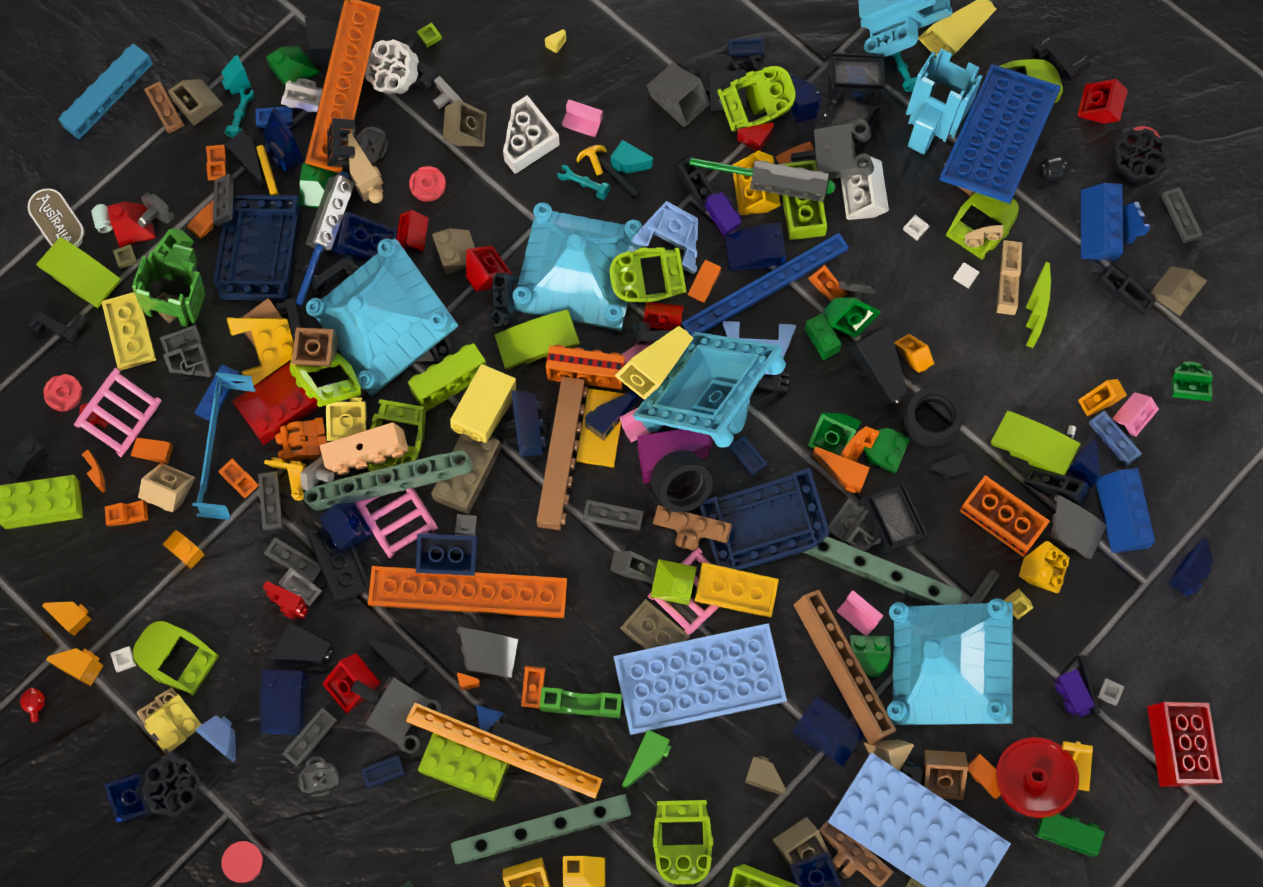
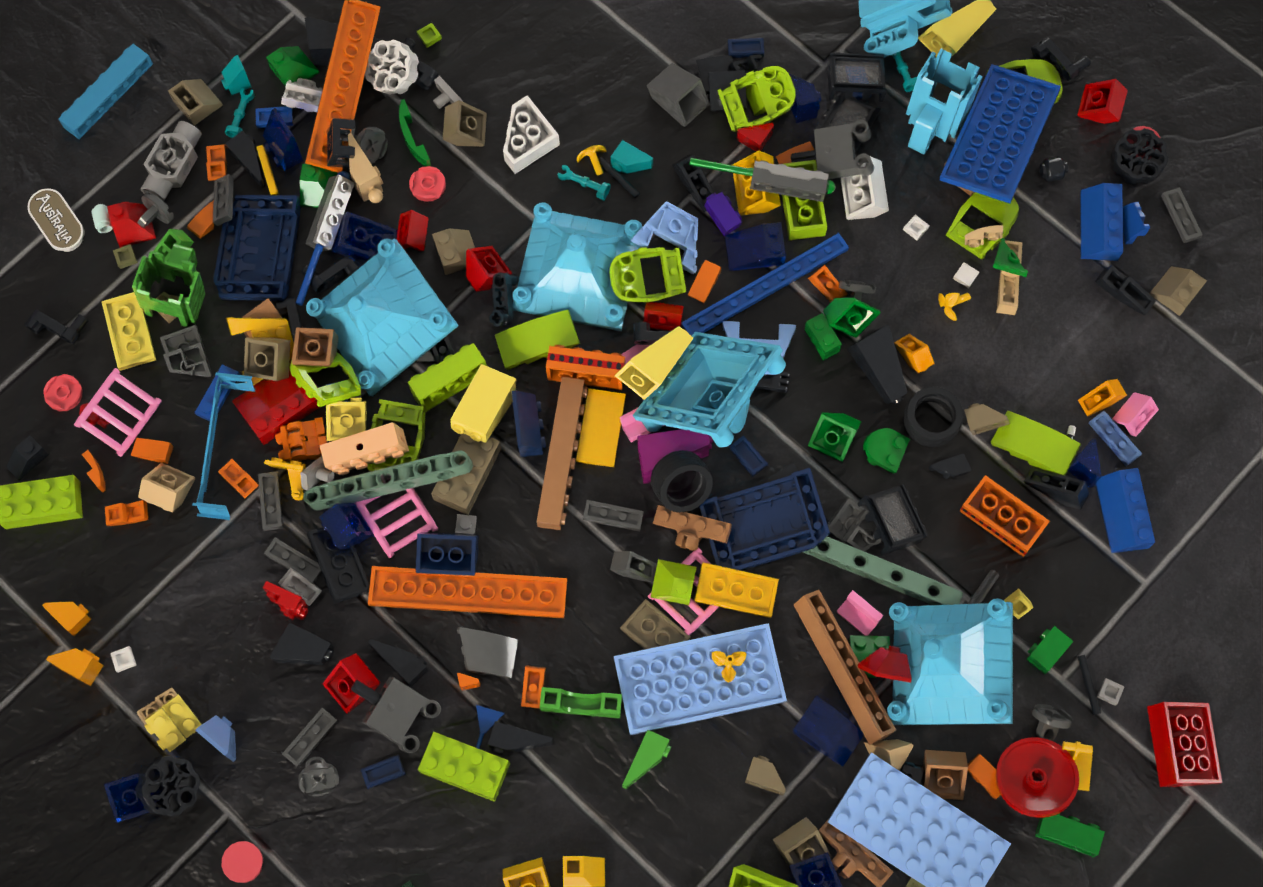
red piece [20,687,45,722] -> none
lime slope [36,237,121,308] -> none
lime slope [133,621,219,696] -> none
medium nougat tile [144,81,185,134] -> none
light orange slope [163,530,204,569] -> none
clear blue slope [260,669,306,734] -> none
light orange plate [406,703,603,798] -> none
sand green beam [451,794,631,864] -> none
light yellow slope [545,30,566,53] -> none
bright pink panel [562,100,603,137] -> none
clear blue slope [585,391,639,441] -> none
lime slope [653,800,713,885] -> none
orange slope [813,446,870,494] -> none
orange slope [841,426,880,462] -> none
yellow slope [1019,541,1070,593] -> none
lime slope [1026,262,1051,348] -> none
dark grey slope [1051,495,1106,559] -> none
dark purple brick [1055,669,1095,717] -> none
clear blue slope [1168,538,1213,597] -> none
green slope [1171,362,1213,401] -> none
none -> light grey brick [141,121,202,201]
none -> dark tan slope [244,337,291,381]
none -> green slope [399,99,431,167]
none -> yellow plant [711,651,746,683]
none -> red slope [858,645,912,683]
none -> yellow plant [938,293,971,321]
none -> dark tan slope [964,403,1010,435]
none -> green tile [993,238,1028,277]
none -> green brick [1027,626,1073,674]
none -> dark grey tile [1032,704,1073,741]

